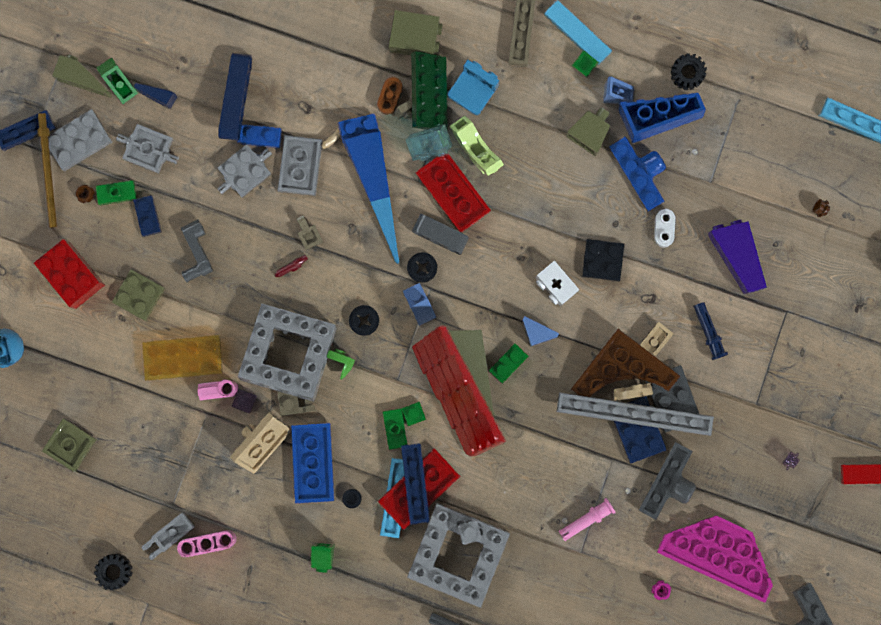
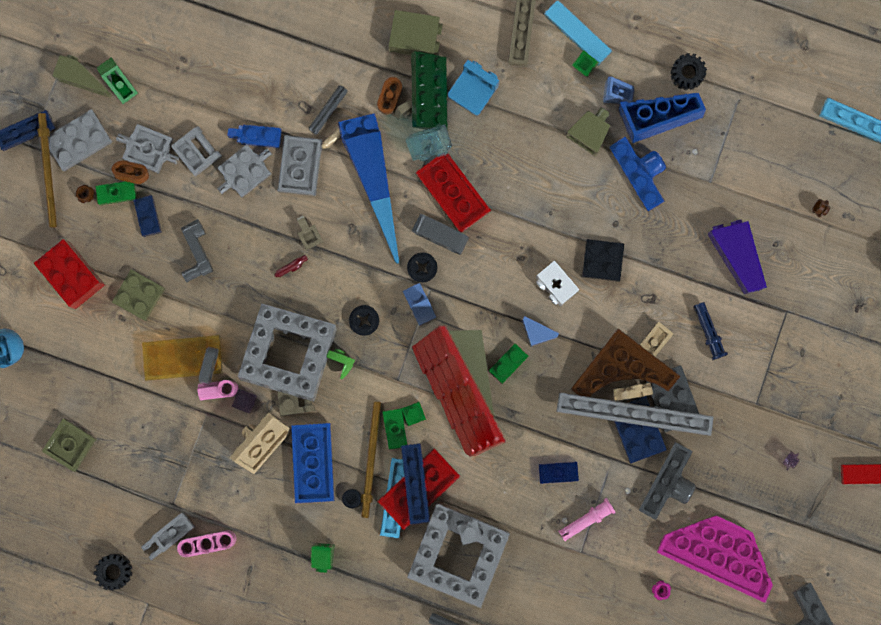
dark blue slope [134,83,177,109] -> none
dark blue beam [218,53,252,141] -> none
yellowish green arch [449,116,504,176] -> none
white plate [654,209,675,248] -> none
none -> dark orange plate [111,160,149,184]
none -> light grey plate [171,126,222,177]
none -> dark grey beam [199,347,218,385]
none -> dark grey axle [309,85,347,135]
none -> pearl gold bar [361,402,381,518]
none -> clear blue plate [538,462,579,484]

